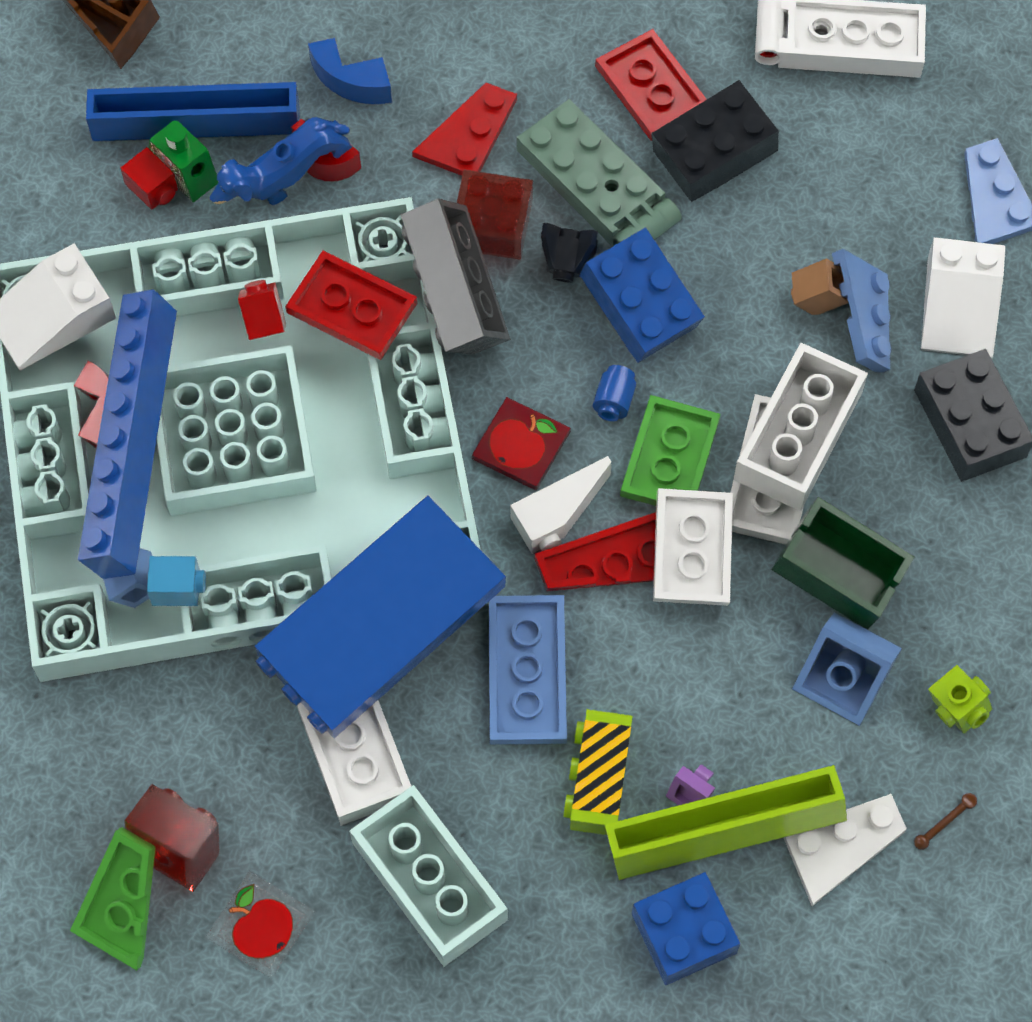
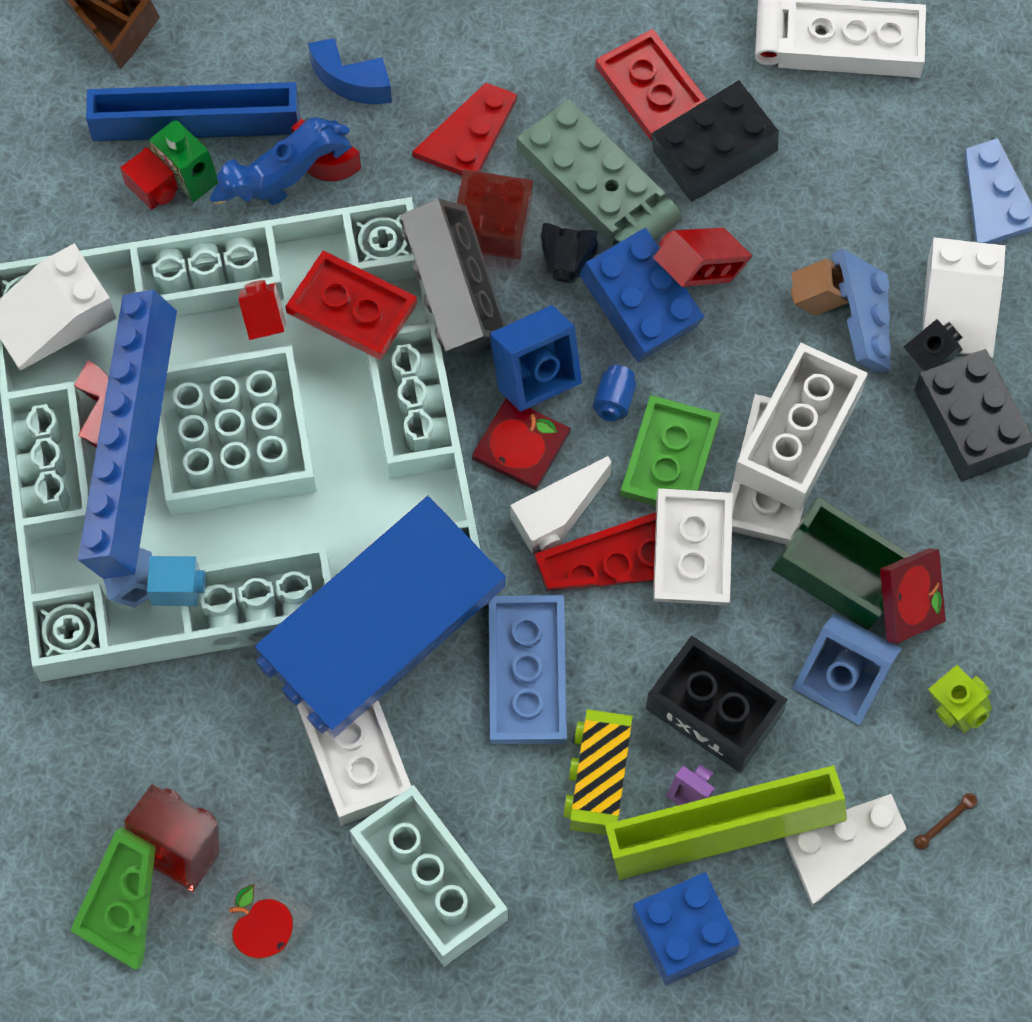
none -> blue brick [489,305,582,412]
none -> black brick [646,635,788,773]
none -> red brick [653,228,752,287]
none -> dark red tile [880,548,946,644]
none -> black brick [903,319,963,371]

